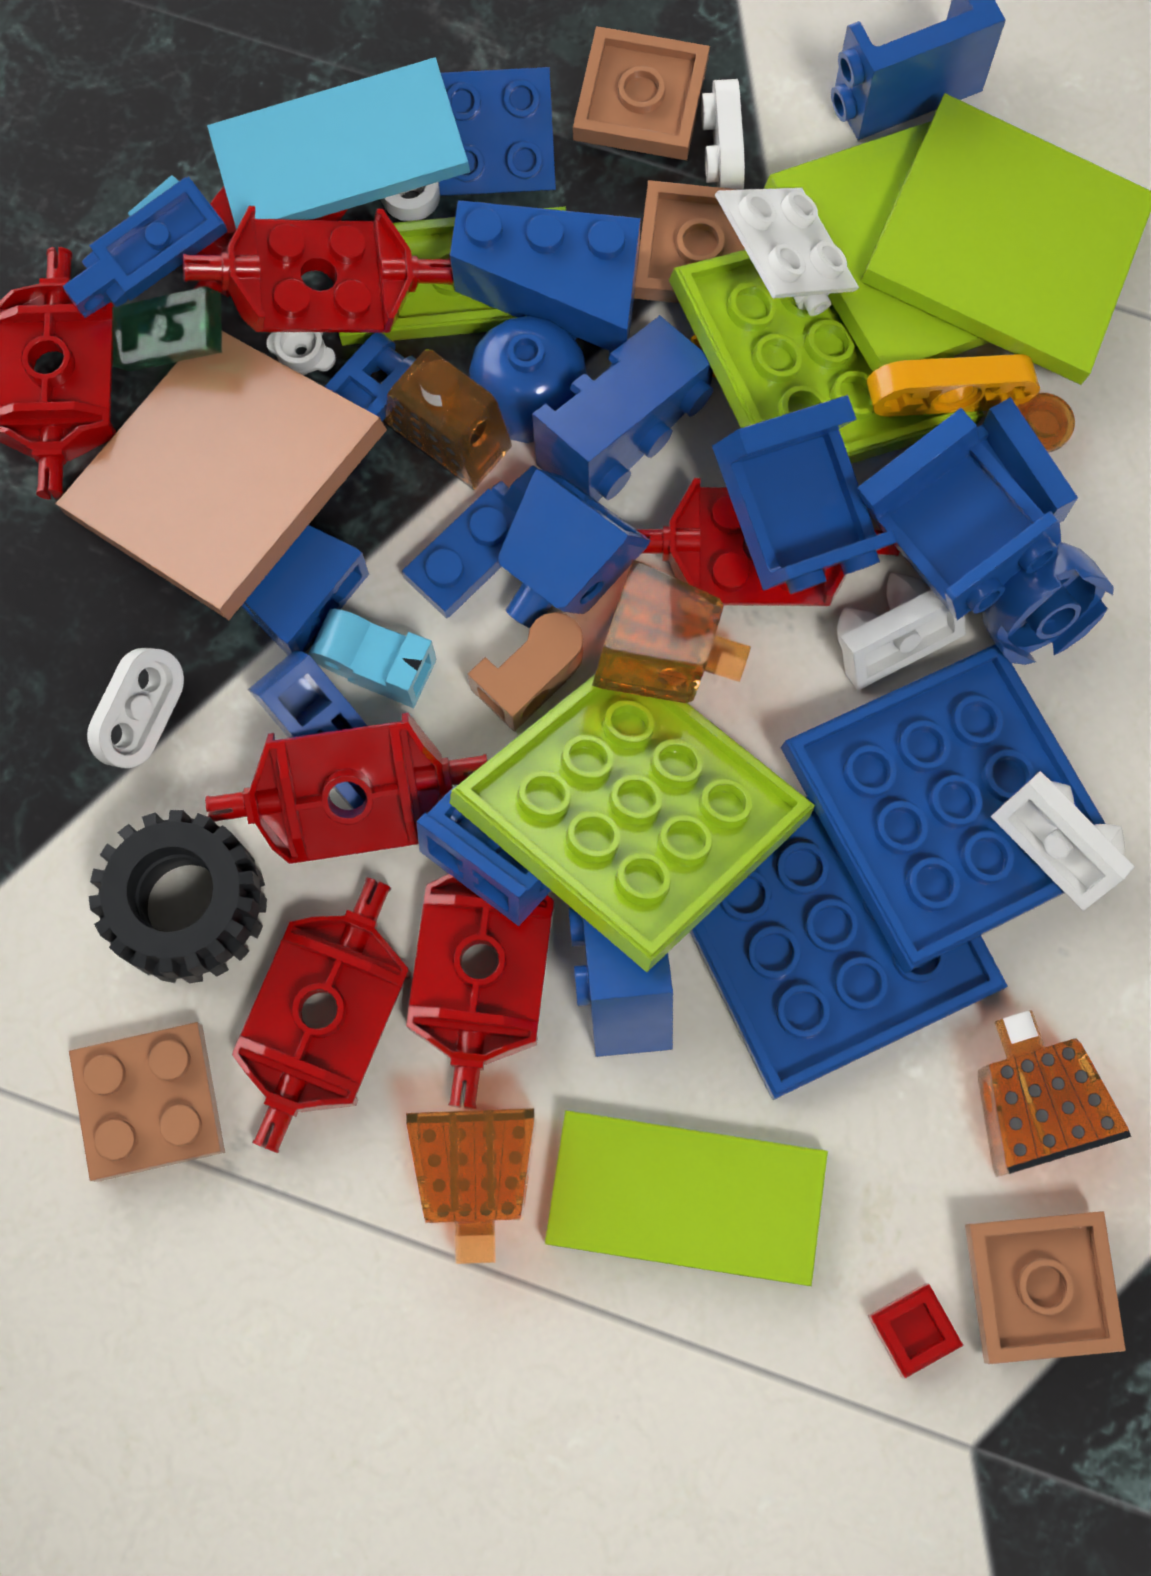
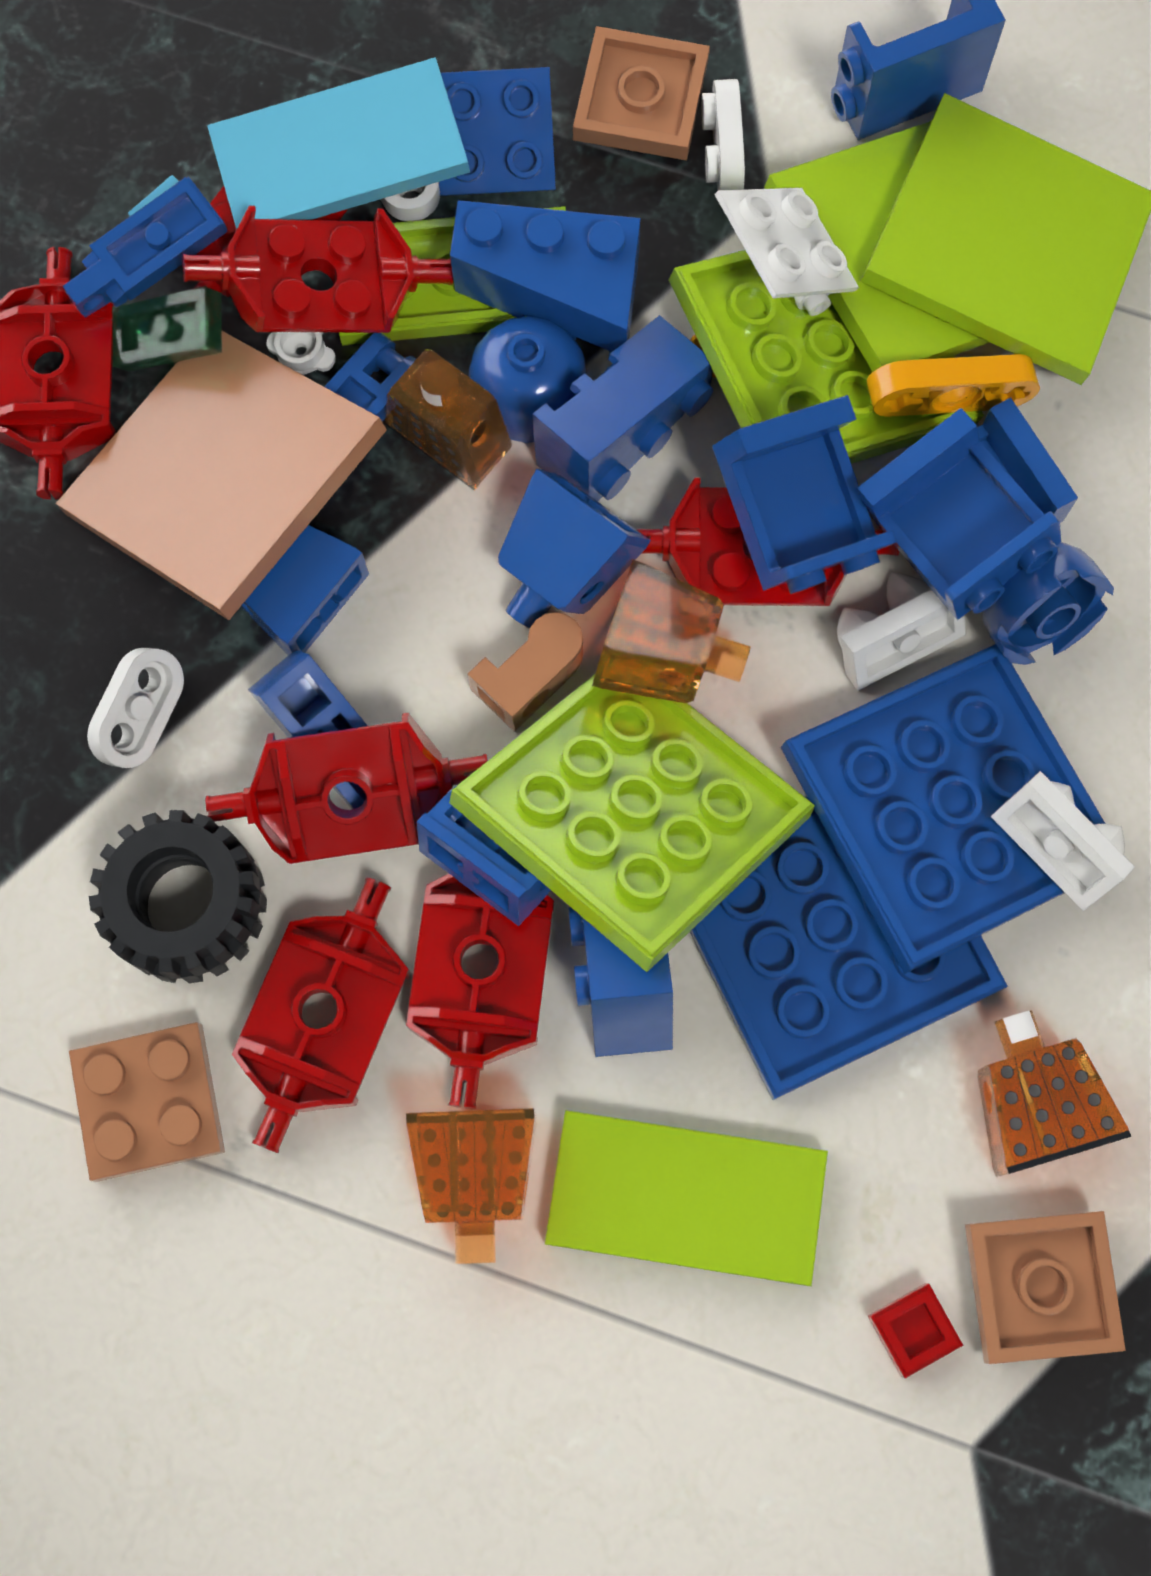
medium azure leg [308,609,437,709] -> none
blue hinge [402,465,538,619] -> none
nougat plate [634,180,745,303] -> none
clear orange plate [1017,393,1075,452] -> none

